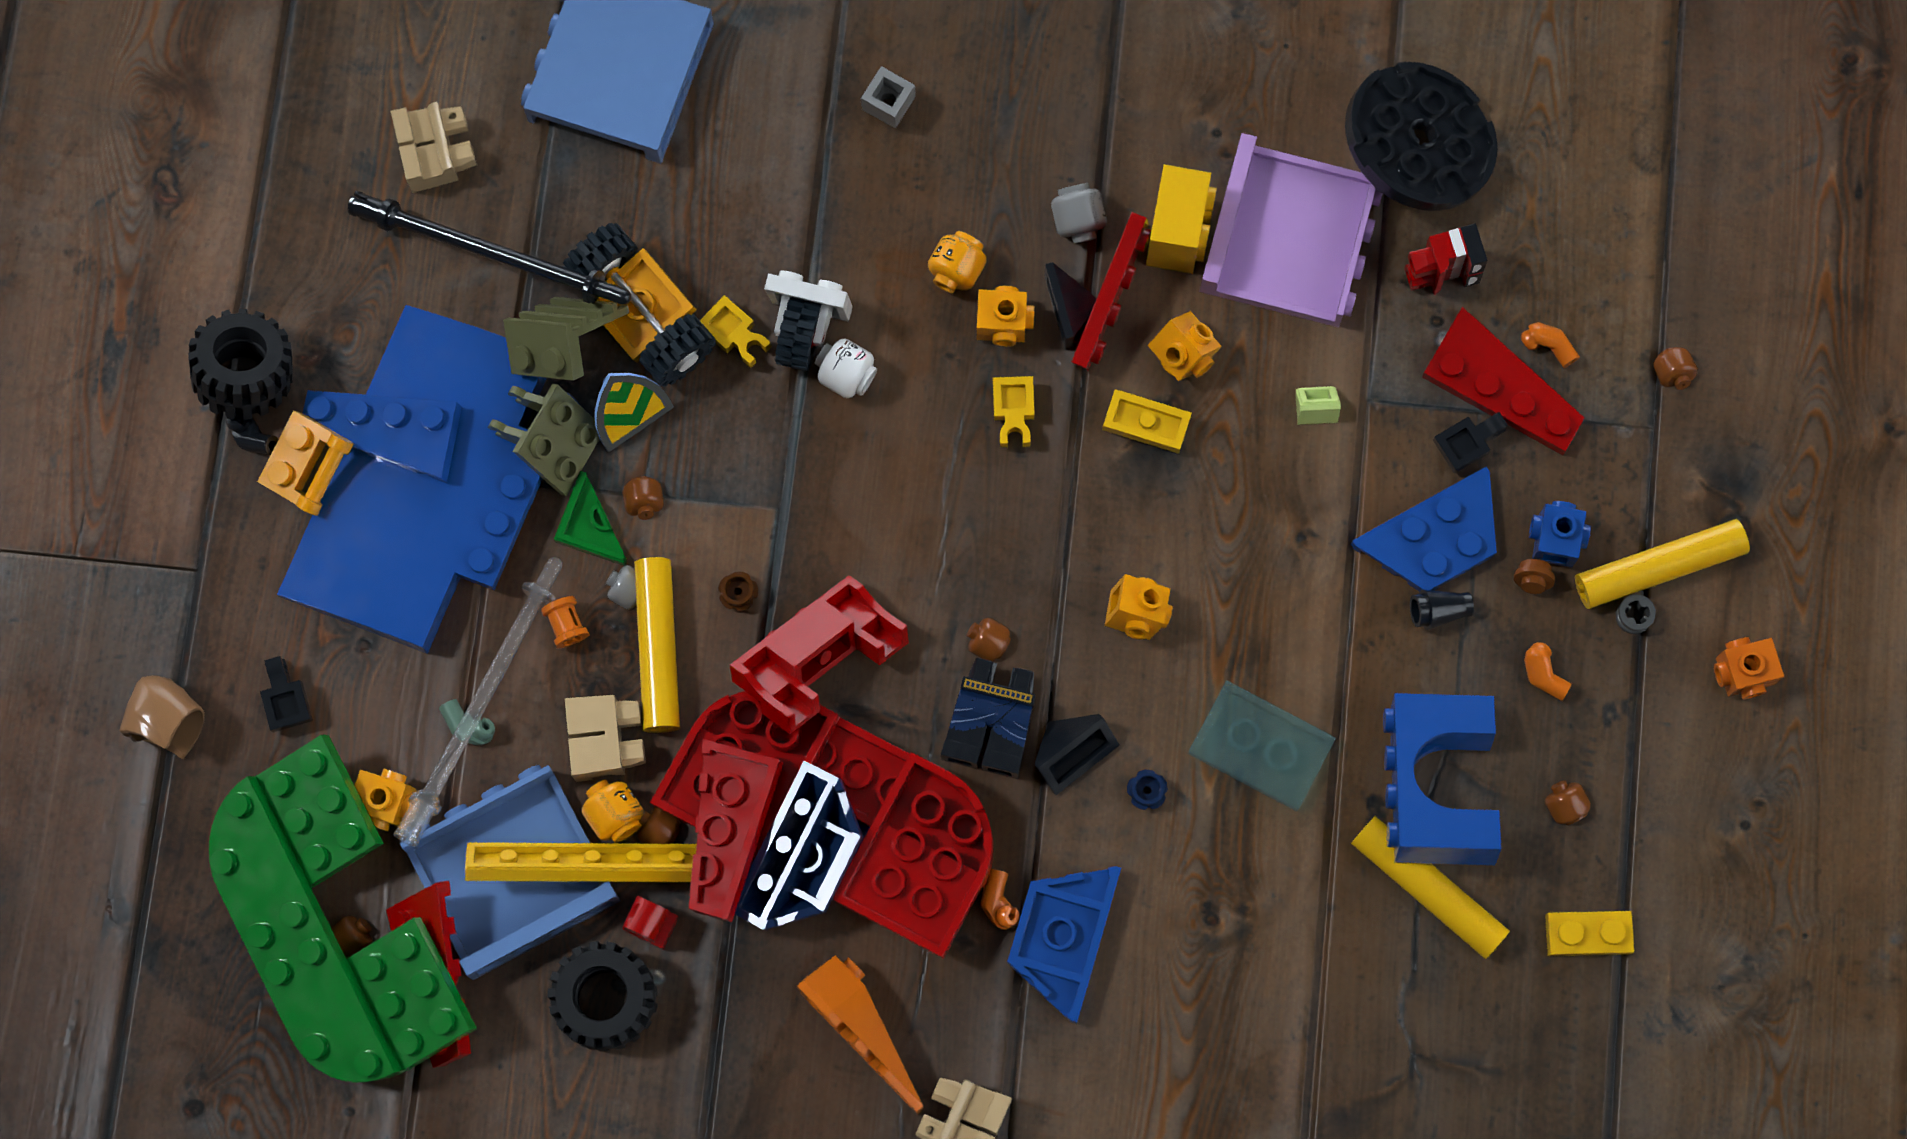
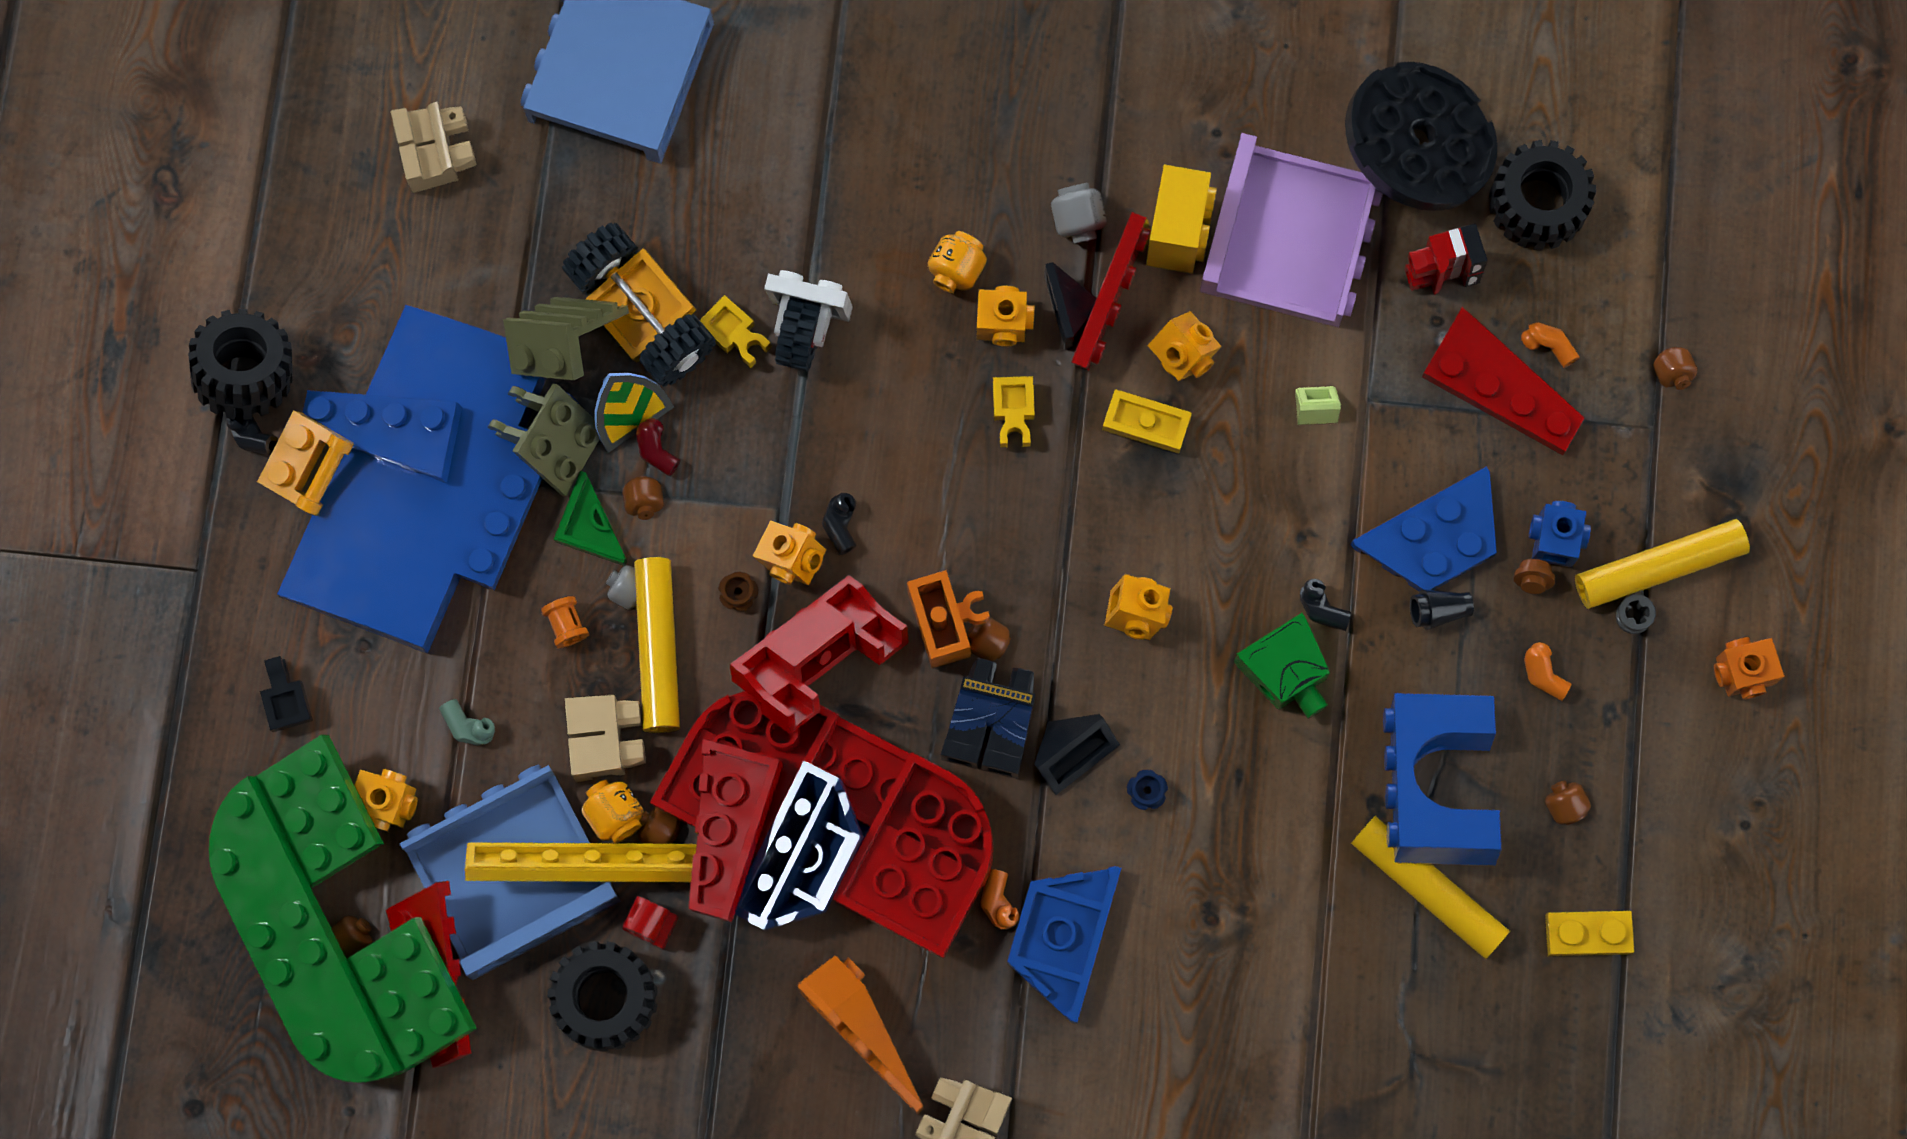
medium nougat piece [119,675,205,759] -> none
black bar [348,191,631,305] -> none
clear bar [393,557,562,847] -> none
white head [815,339,877,398] -> none
light grey plate [861,66,916,129] -> none
clear light blue tile [1188,680,1336,812] -> none
black plate [1433,412,1508,474] -> none
none -> dark red arm [636,418,680,477]
none -> light orange brick [753,520,827,585]
none -> black arm [822,492,857,555]
none -> orange brick [907,570,990,669]
none -> green torso [1234,613,1330,719]
none -> black arm [1300,579,1351,631]
none -> black tyre [1489,140,1596,250]

